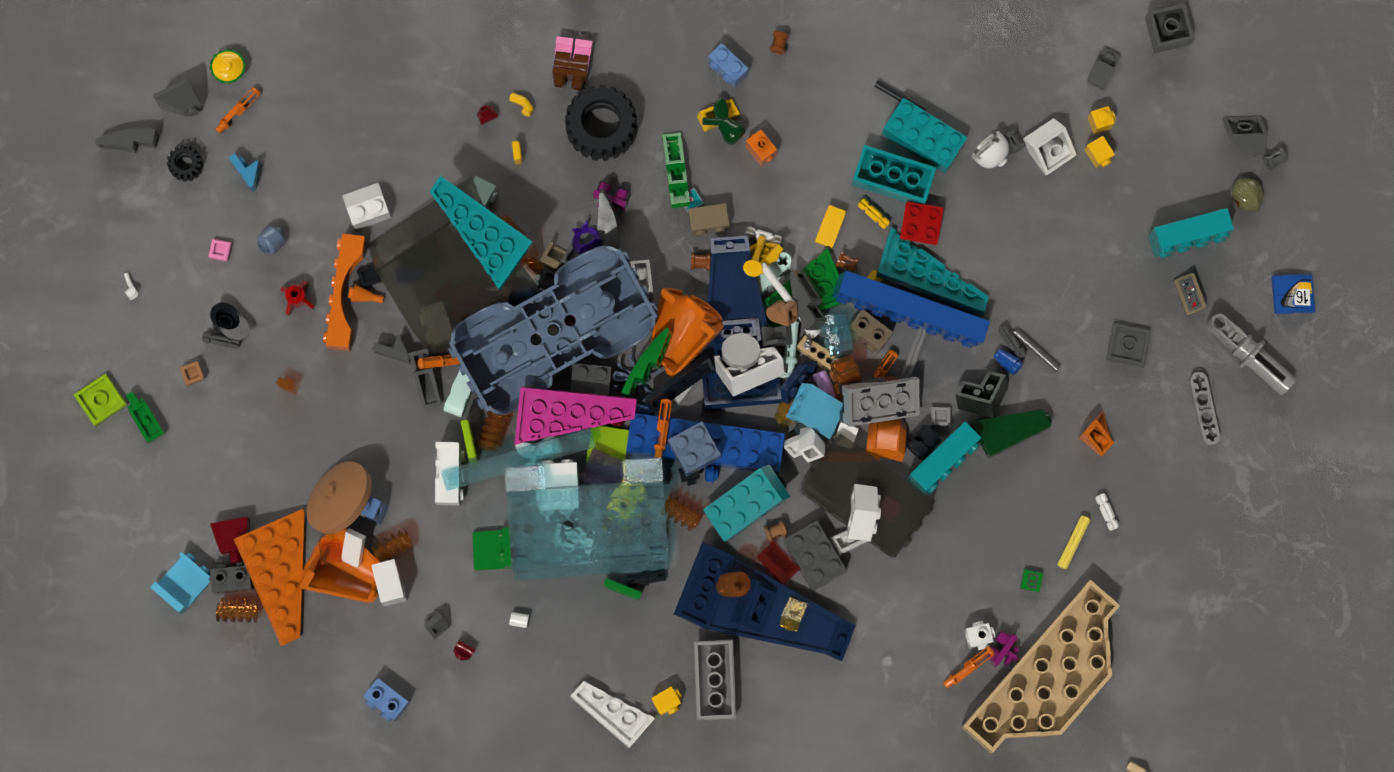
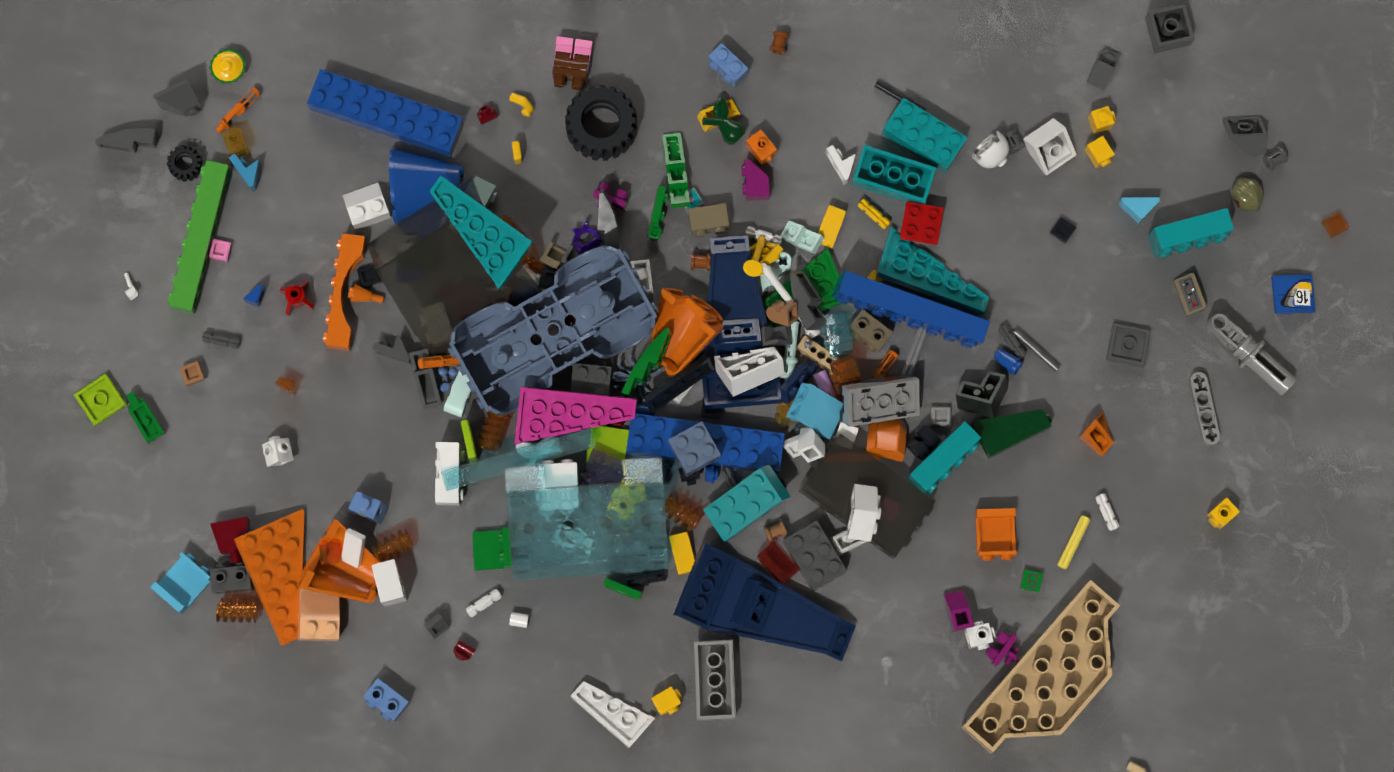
black piece [210,302,251,340] -> none
sand blue head [257,226,285,254] -> none
medium nougat dish [307,462,372,534] -> none
orange piece [654,399,672,458] -> none
clear orange piece [716,572,751,597] -> none
light grey tile [722,333,760,369] -> none
clear yellow bracket [779,597,808,632] -> none
dark orange bush [835,251,859,273] -> none
orange piece [943,646,995,689] -> none
none -> bright green brick [168,160,231,314]
none -> clear yellow brick [222,127,250,157]
none -> blue slope [243,284,265,307]
none -> white brick [262,436,294,467]
none -> light nougat slope [298,588,340,641]
none -> blue brick [307,69,464,158]
none -> blue cone [389,149,465,224]
none -> medium blue piece [438,367,458,392]
none -> white axle [466,589,502,617]
none -> green hinge [647,186,668,240]
none -> yellow slope [669,532,695,575]
none -> dark grey axle [721,467,739,489]
none -> magenta slope [741,159,770,201]
none -> light aqua slope [780,221,824,254]
none -> white slope [825,145,856,185]
none -> magenta slope [943,590,974,632]
none -> orange panel [975,508,1017,561]
none -> black tile [1050,217,1076,244]
none -> medium azure slope [1119,197,1160,224]
none -> yellow brick [1207,498,1240,529]
none -> clear orange plate [1322,212,1349,239]

